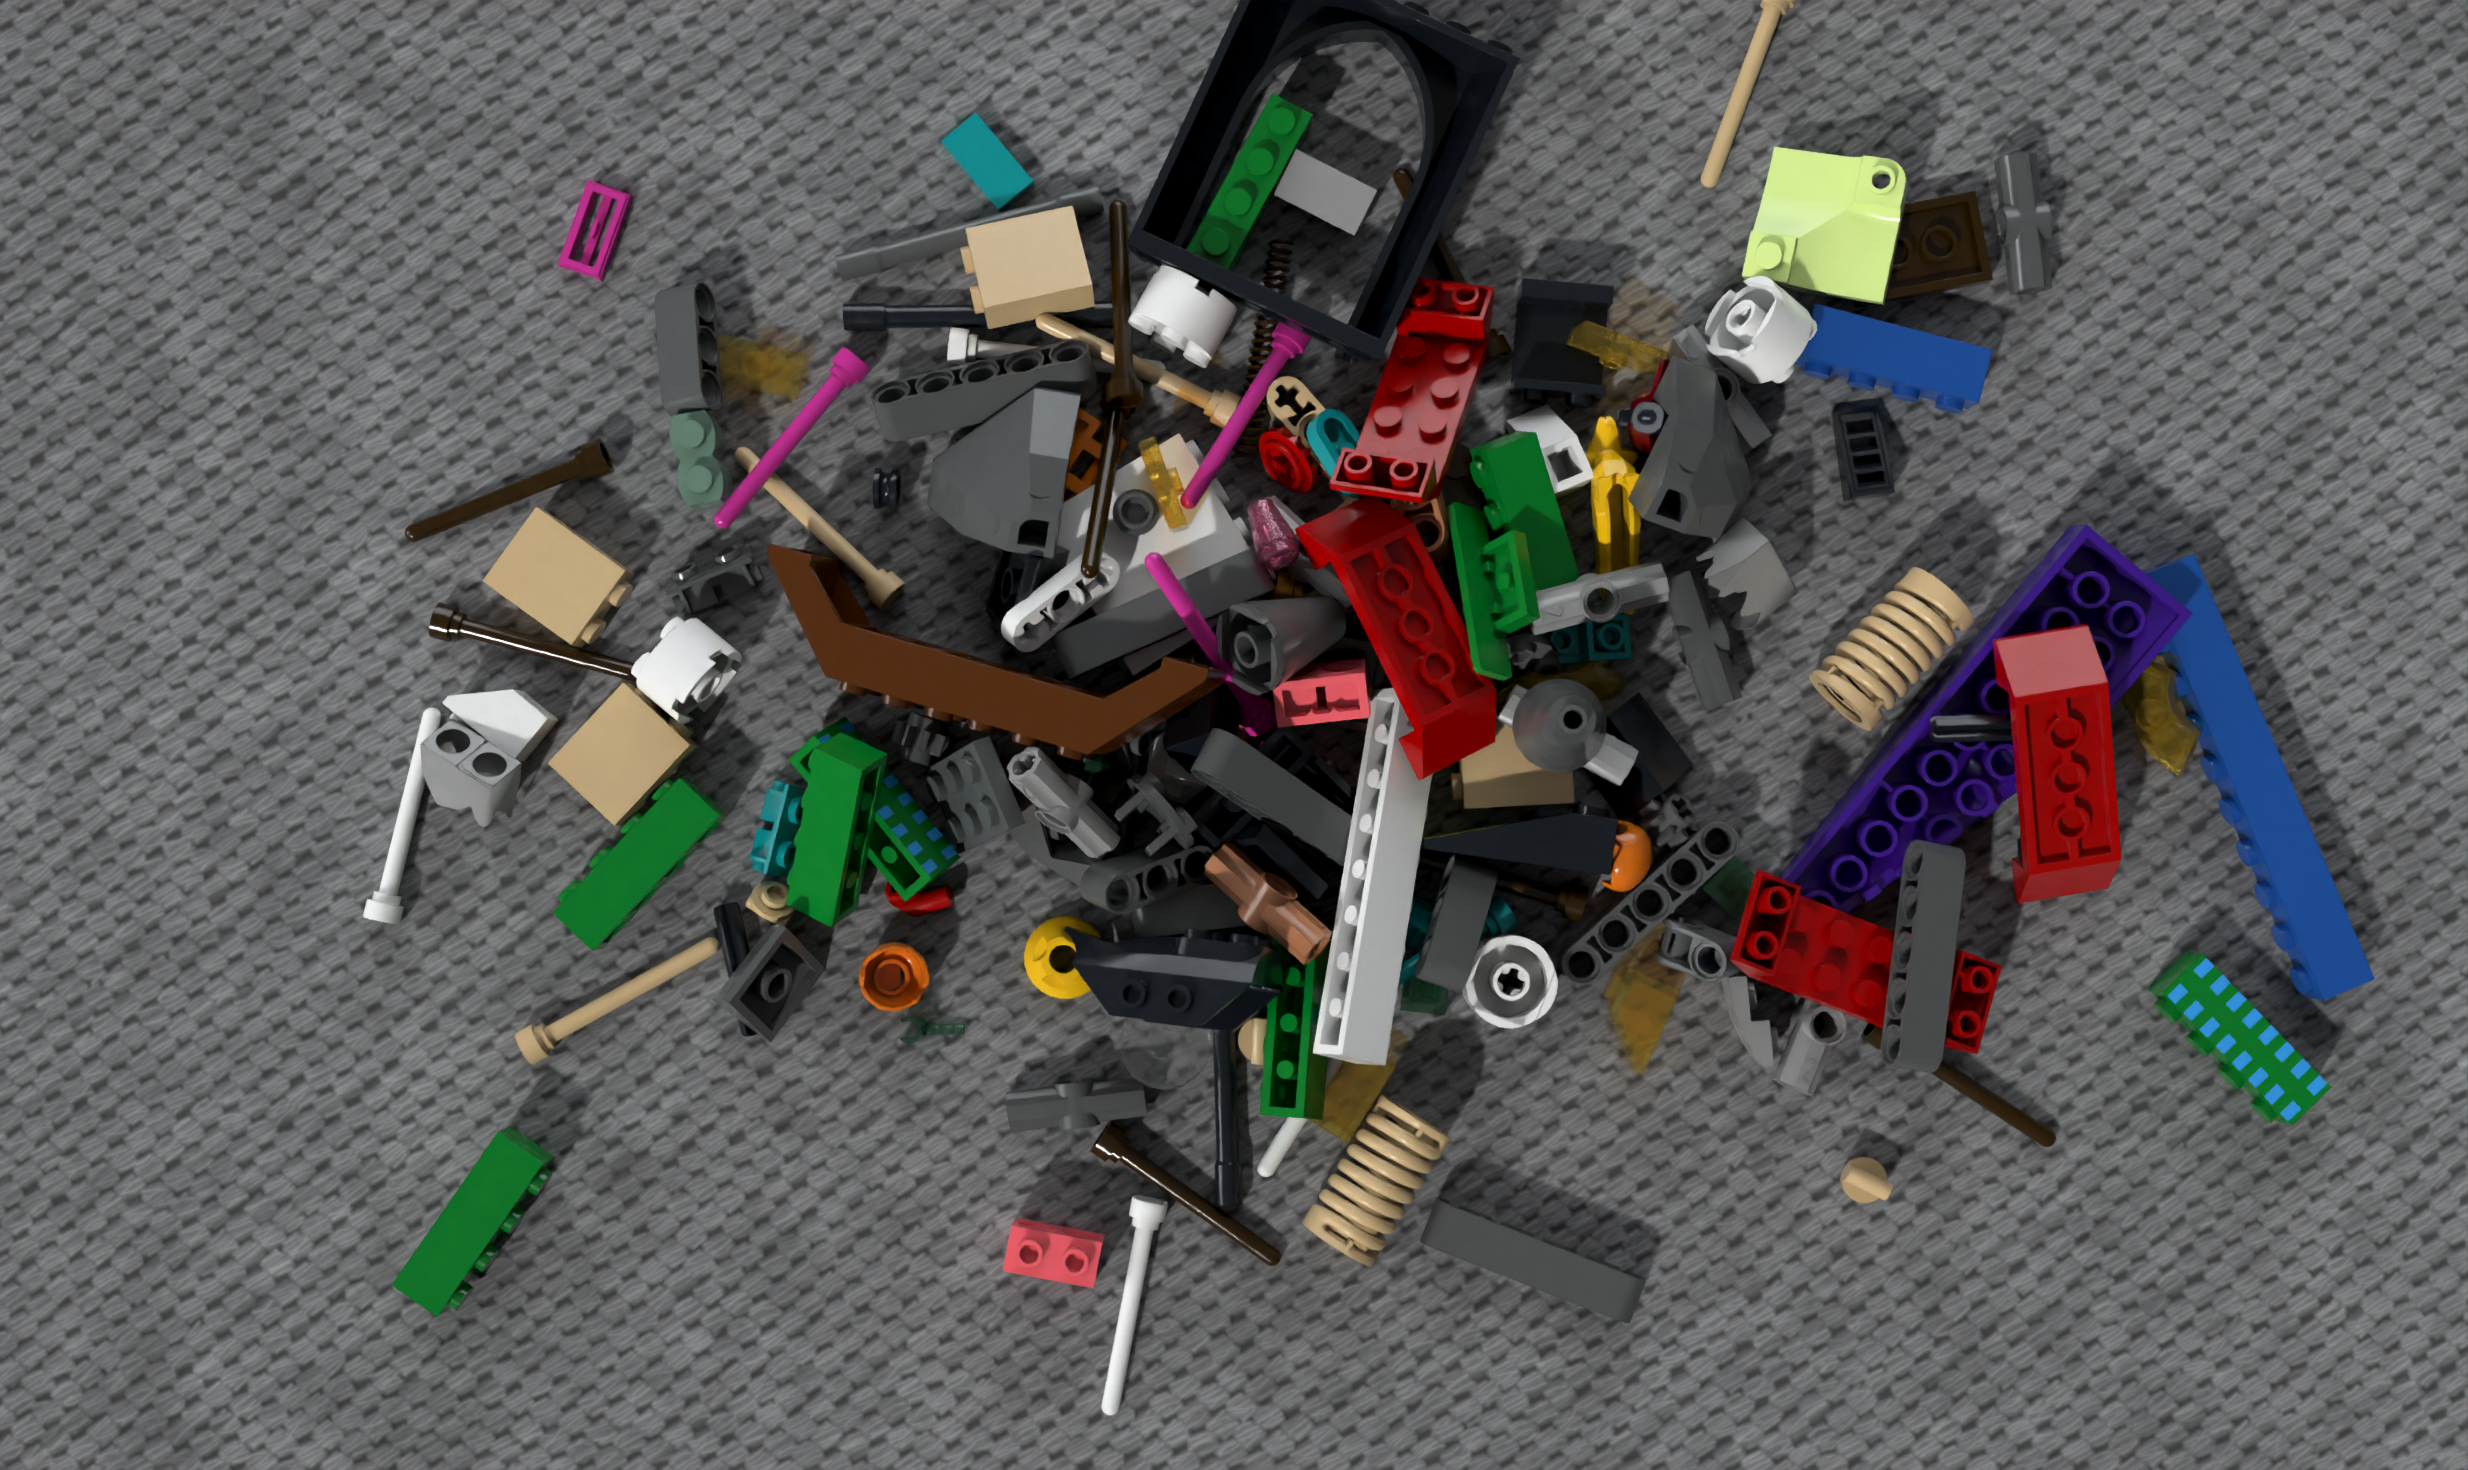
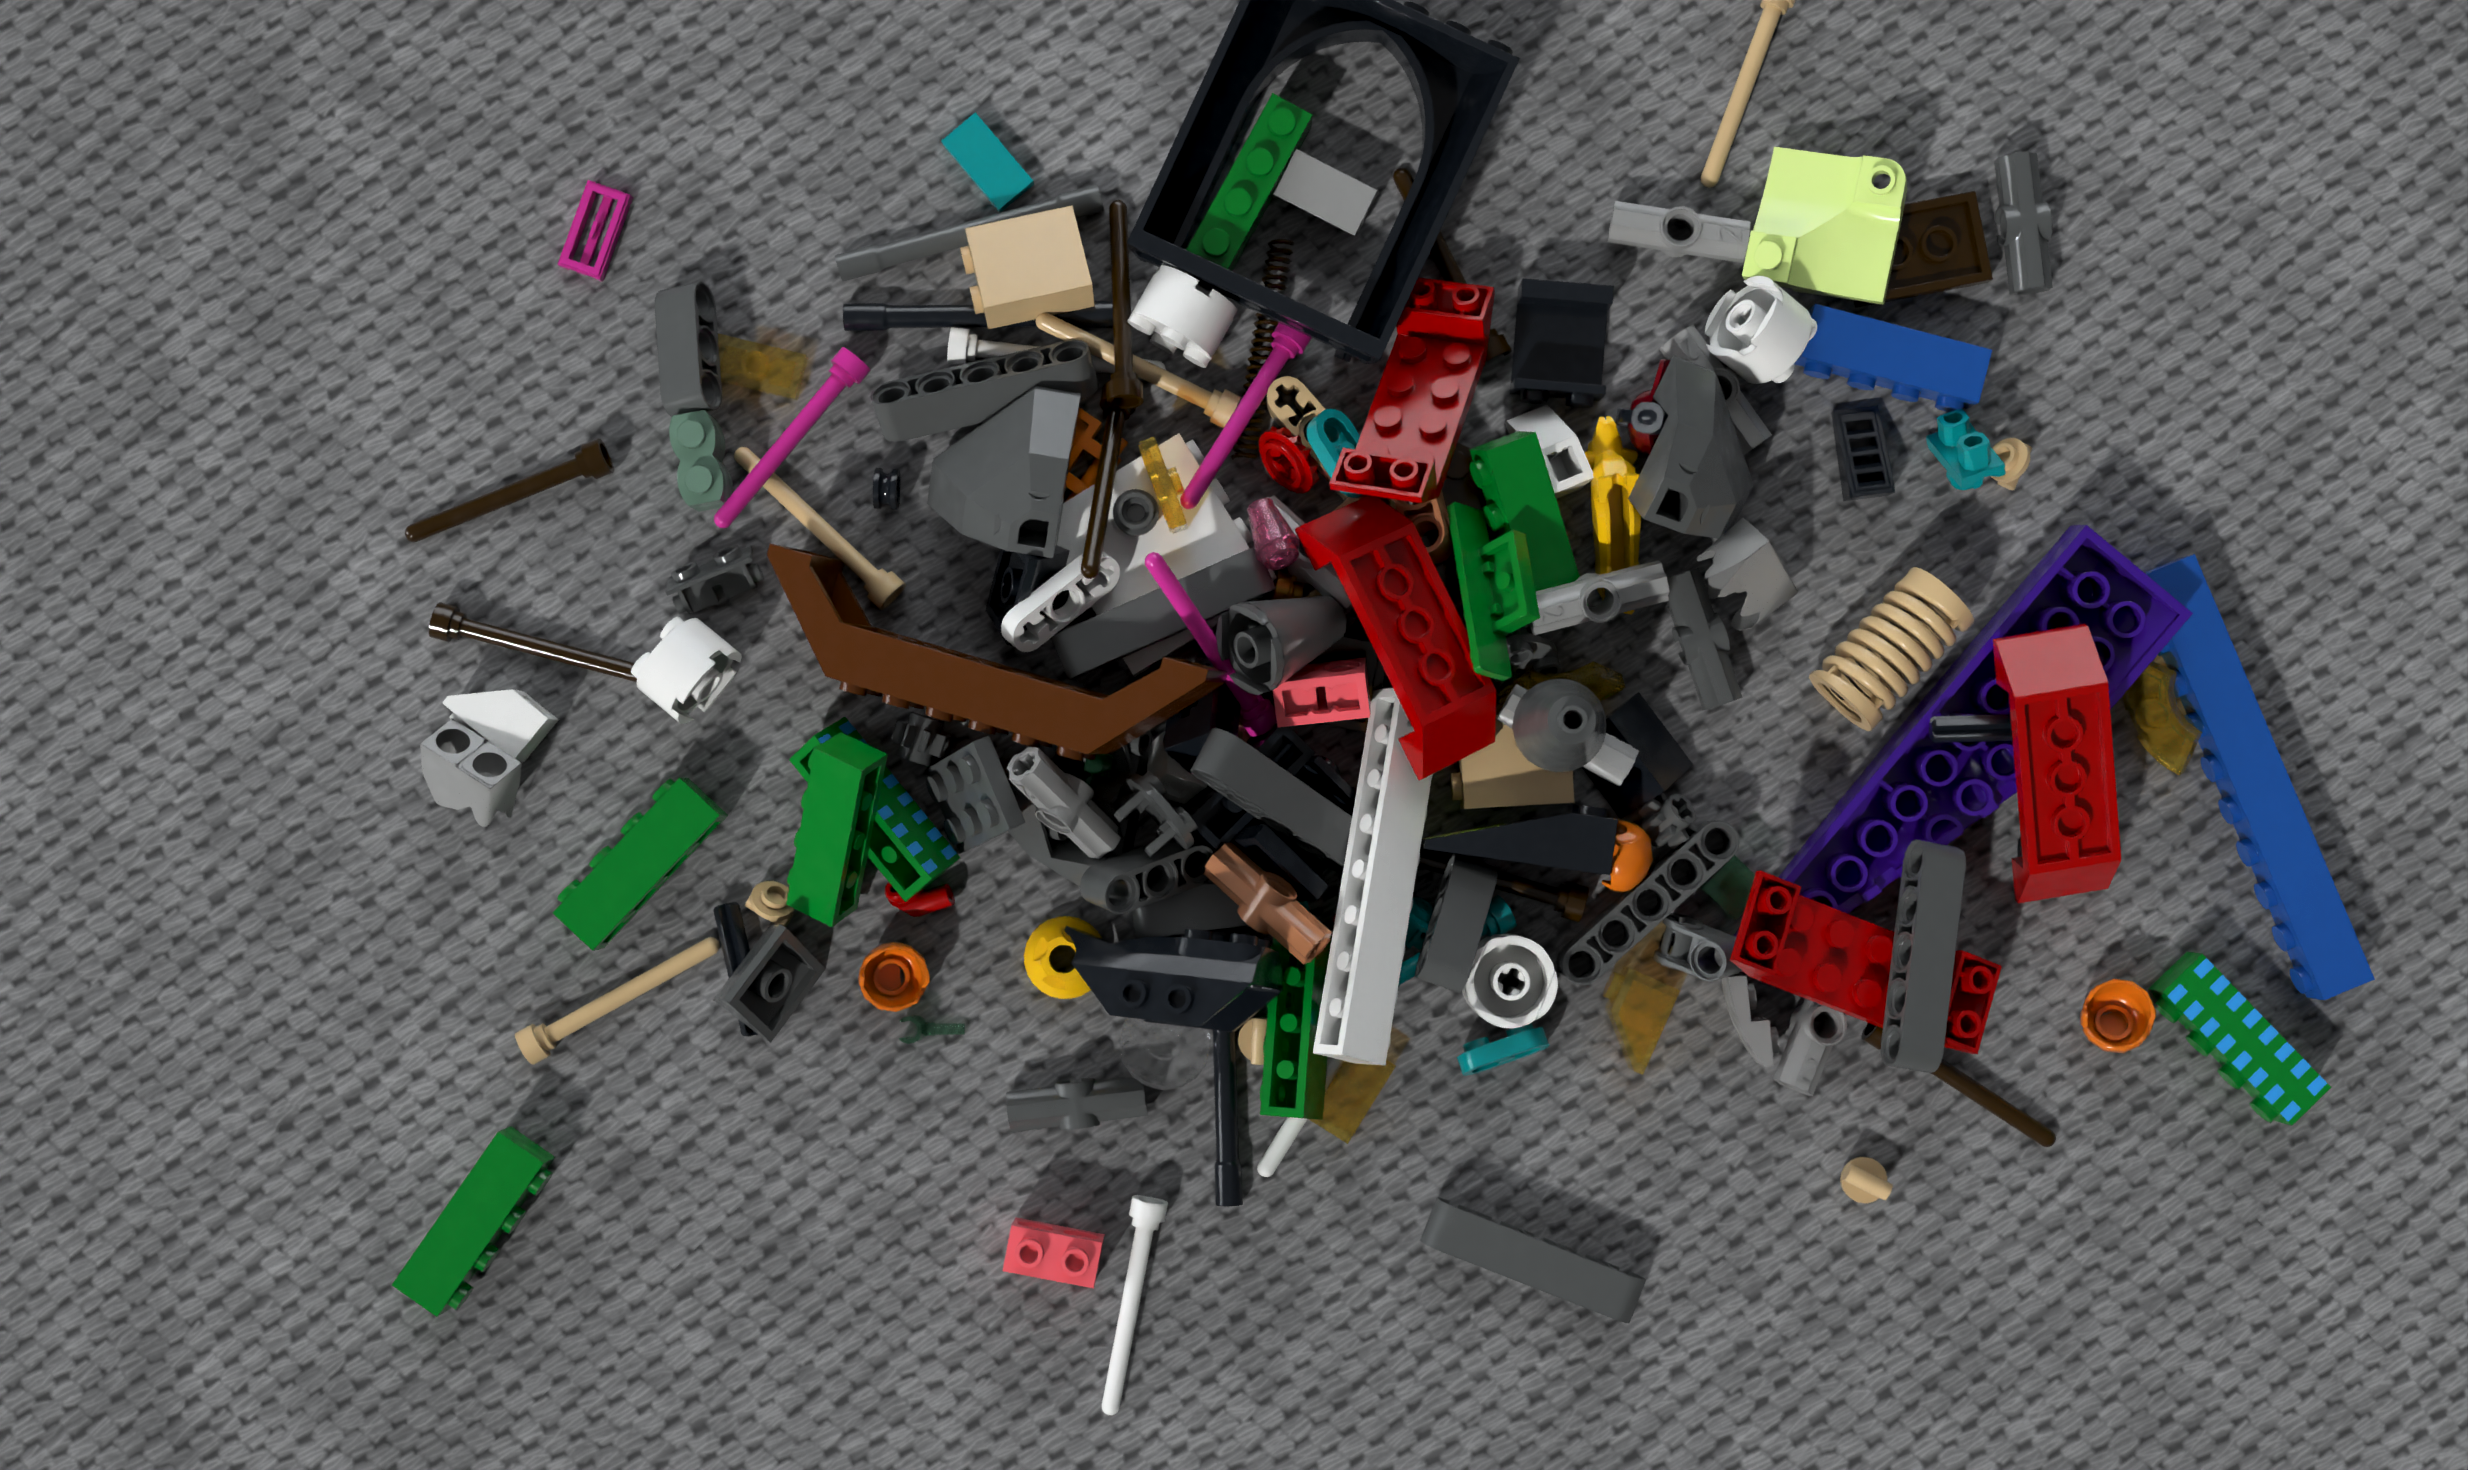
white piece [363,707,441,925] -> none
tan brick [482,507,635,648] -> none
tan brick [548,682,698,826] -> none
teal hinge [749,780,807,877] -> none
dark brown piece [1090,1121,1281,1266] -> none
tan piece [1302,1094,1452,1267] -> none
clear green tile [1399,977,1449,1016] -> none
teal slope [1538,613,1632,664] -> none
clear yellow plate [1566,320,1668,376] -> none
none -> teal plate [1457,1023,1549,1076]
none -> light grey piece [1607,201,1751,263]
none -> teal hips [1926,409,2006,490]
none -> tan plate [1991,438,2032,490]
none -> orange hair [2080,979,2156,1053]

